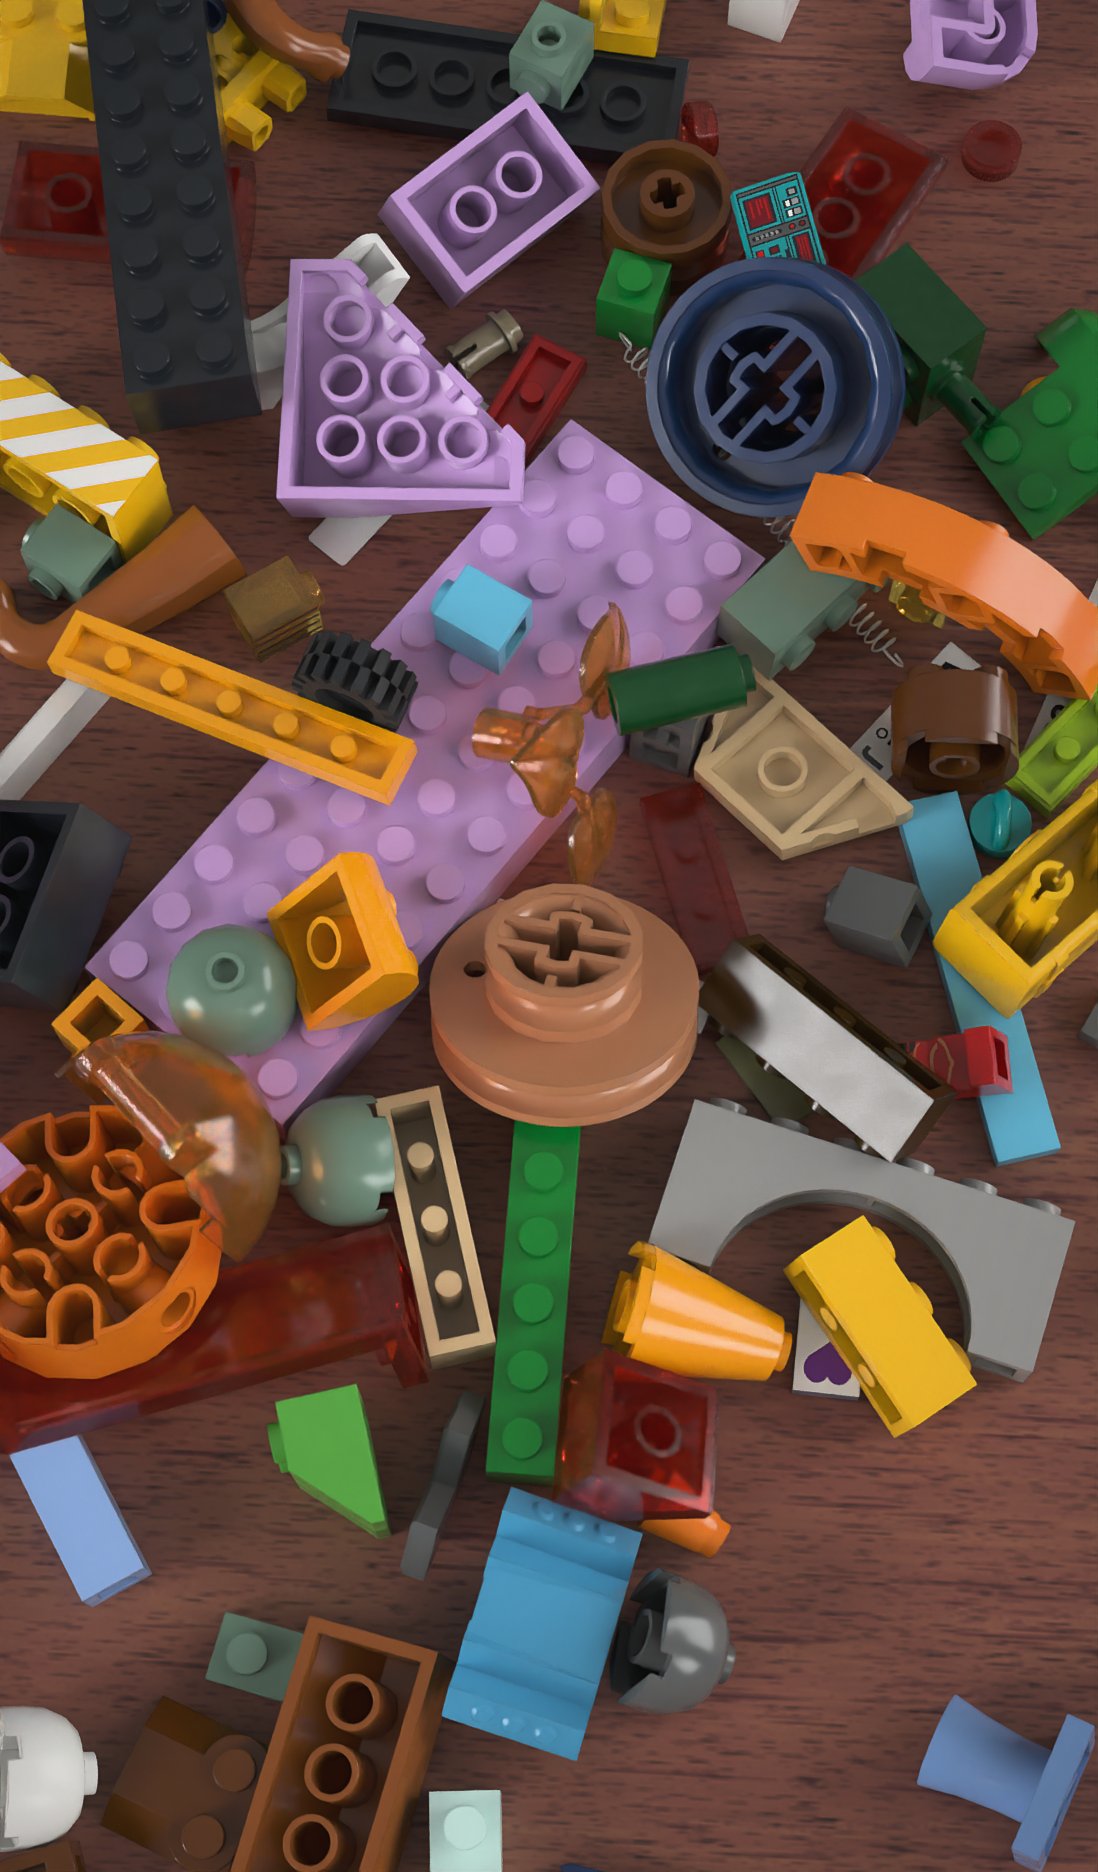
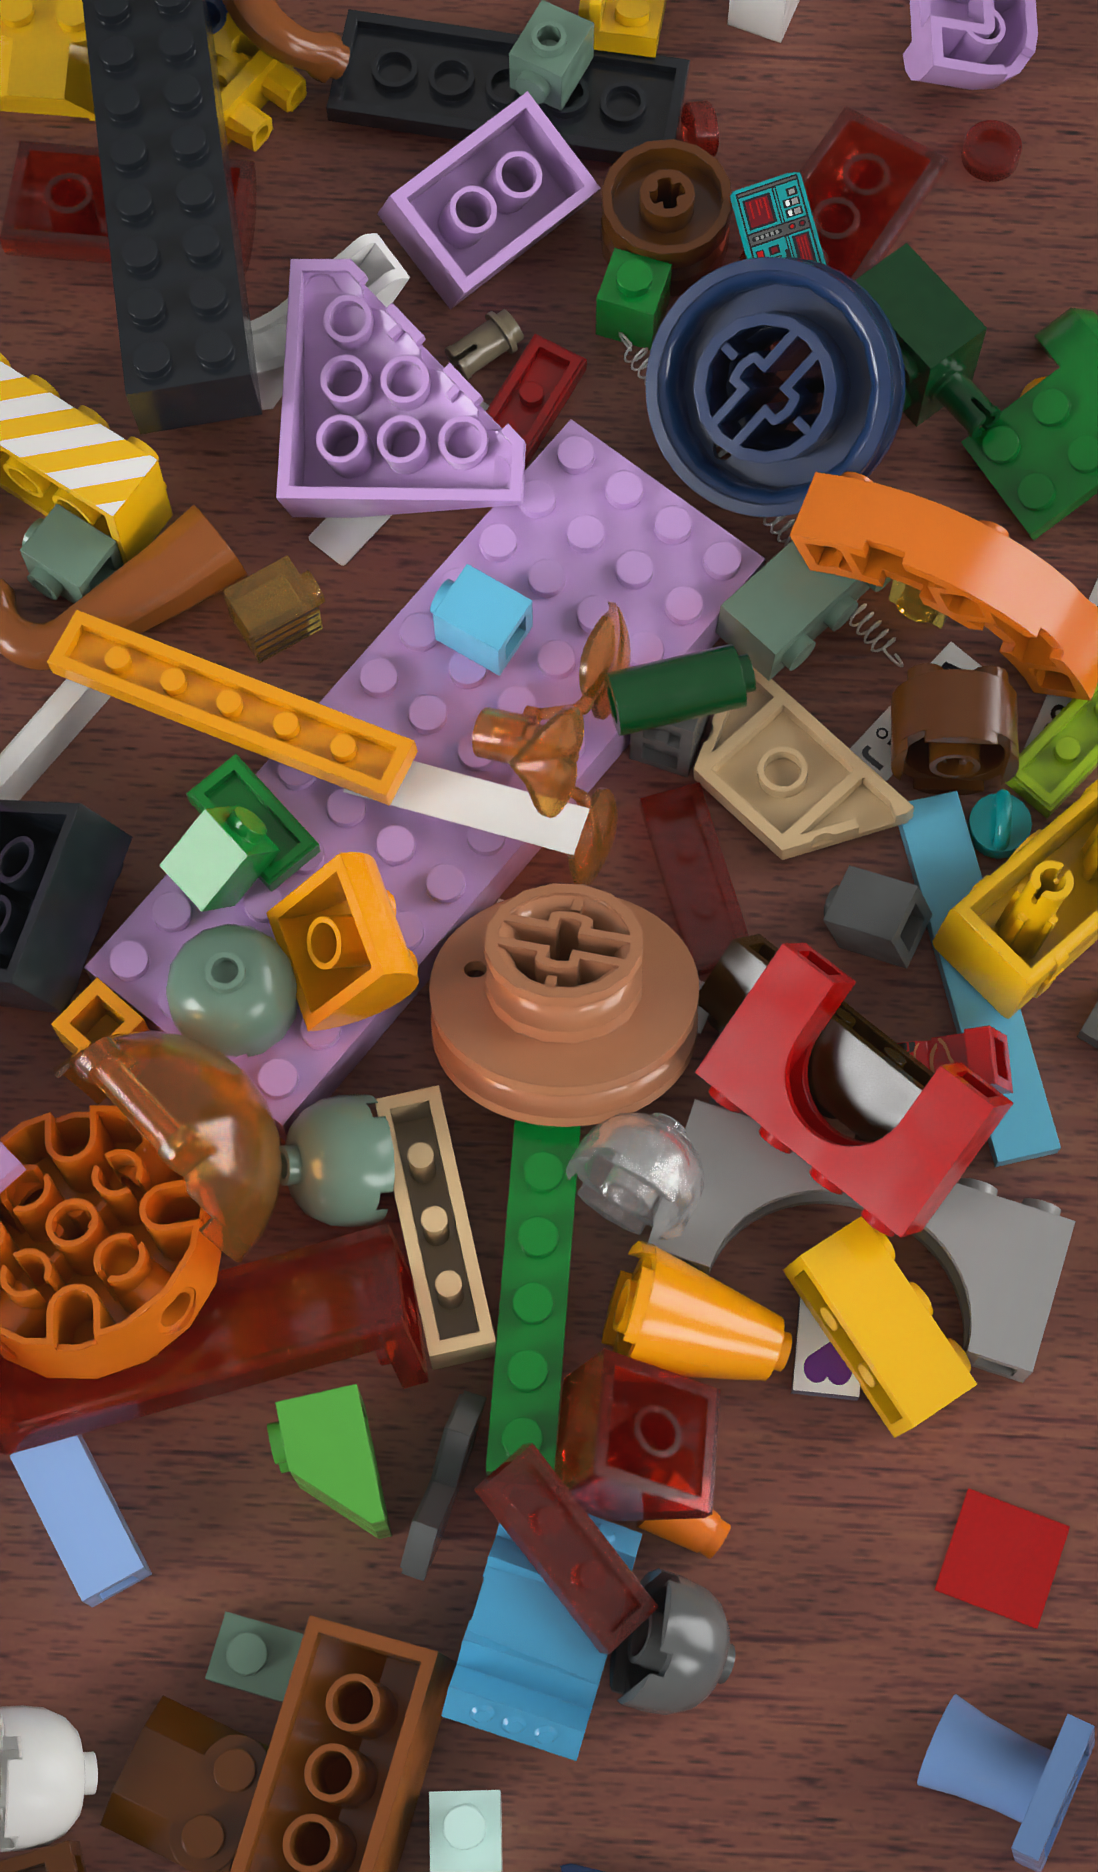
black tyre [291,630,418,733] -> none
none -> brick [159,805,281,912]
none -> green tile [186,754,321,892]
none -> white sticker [343,761,590,855]
none -> clear red tile [474,1443,659,1654]
none -> clear cylinder [566,1113,704,1240]
none -> red arch [695,943,1013,1238]
none -> red sticker [934,1488,1070,1629]

